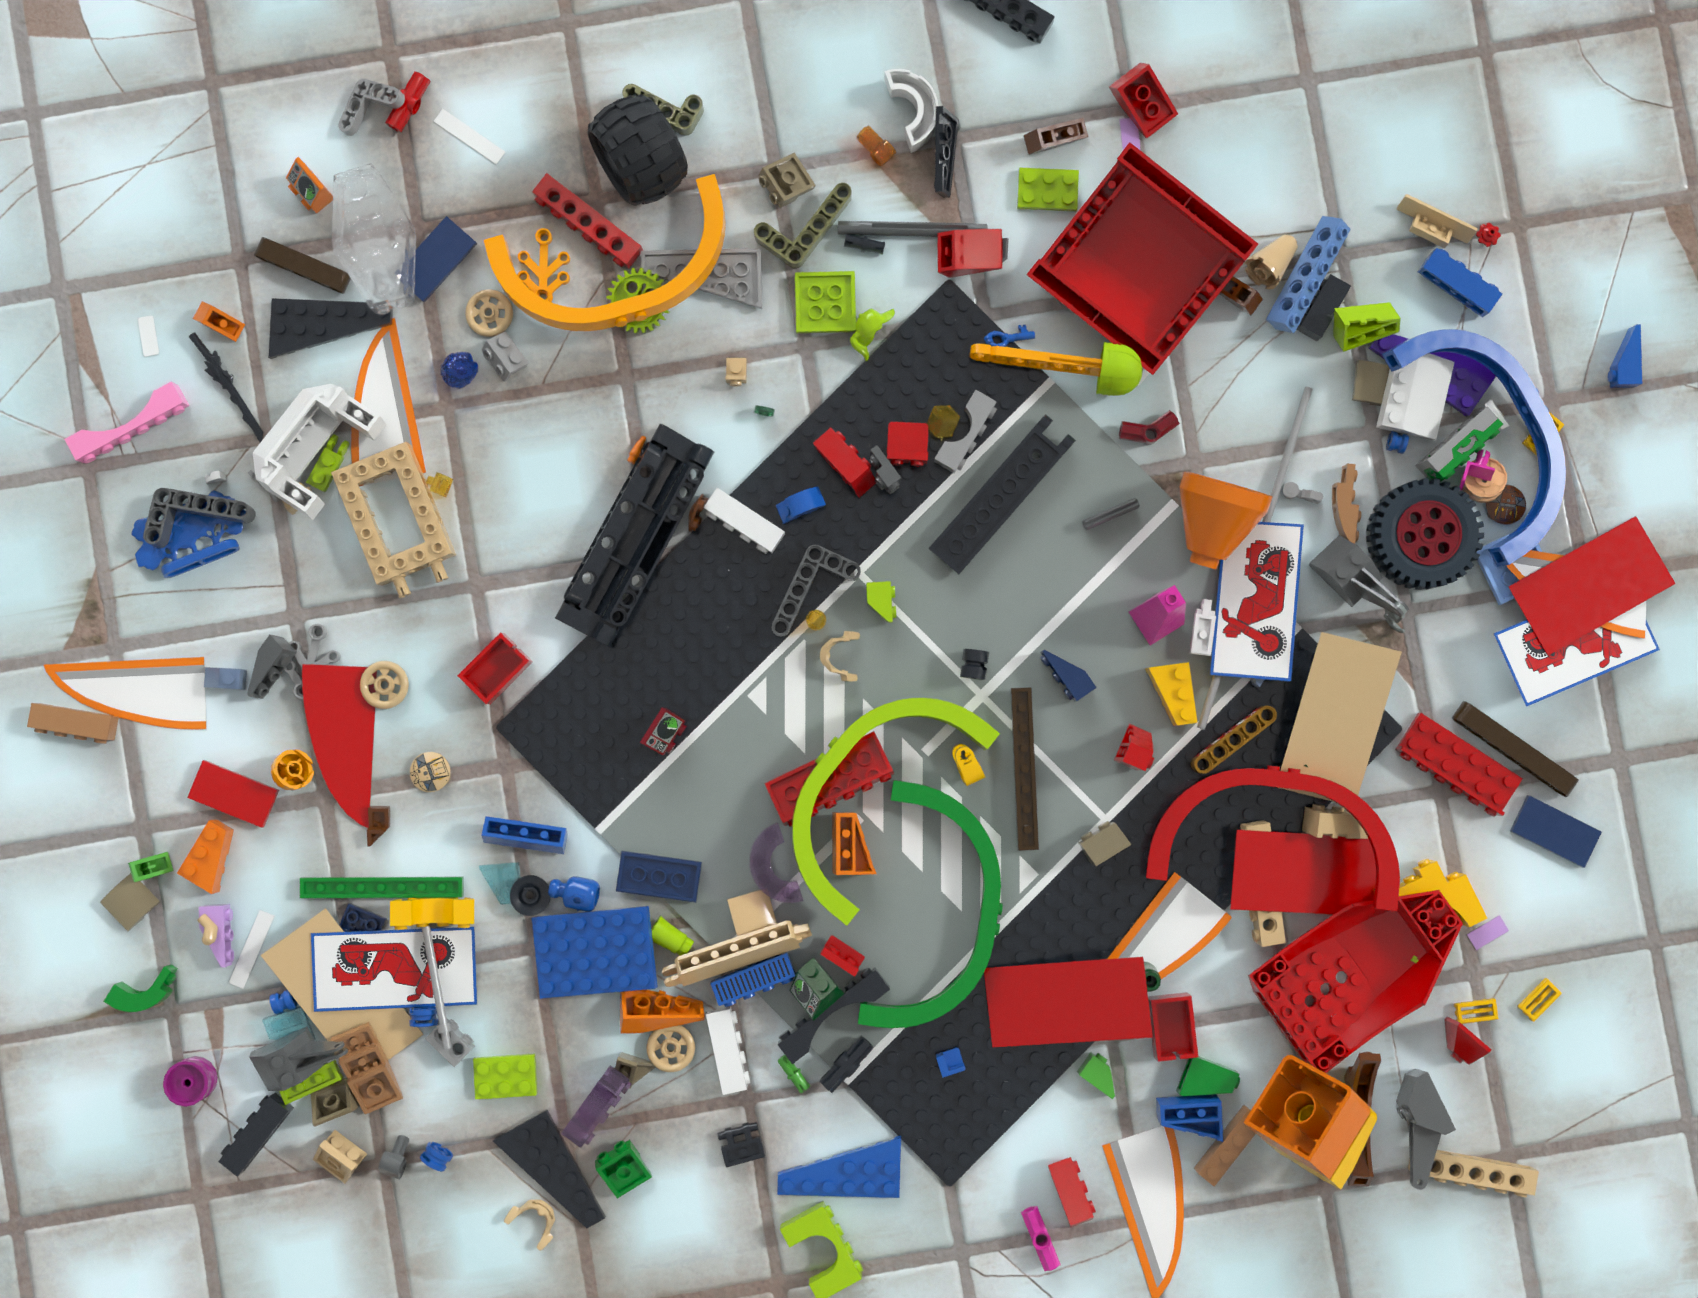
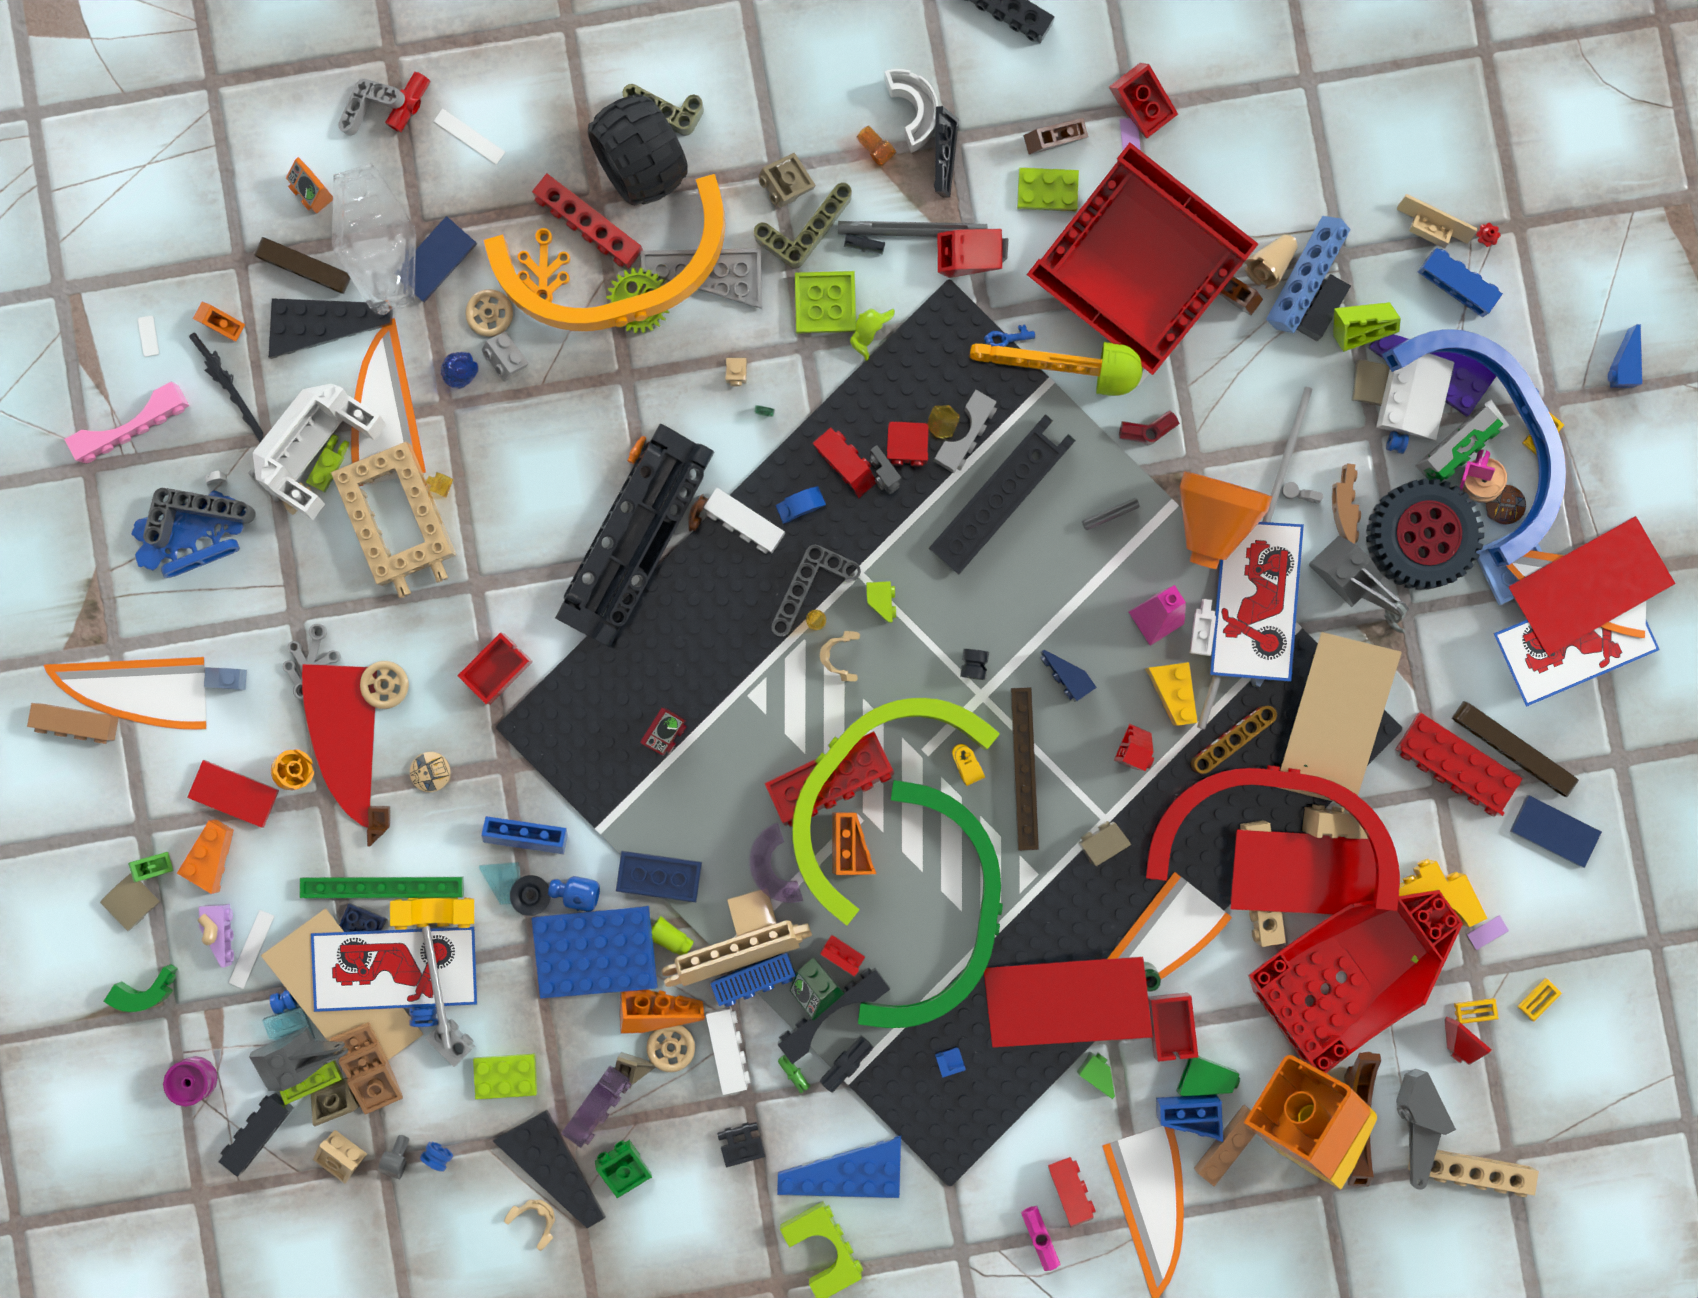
dark grey slope [247,634,297,699] -> none

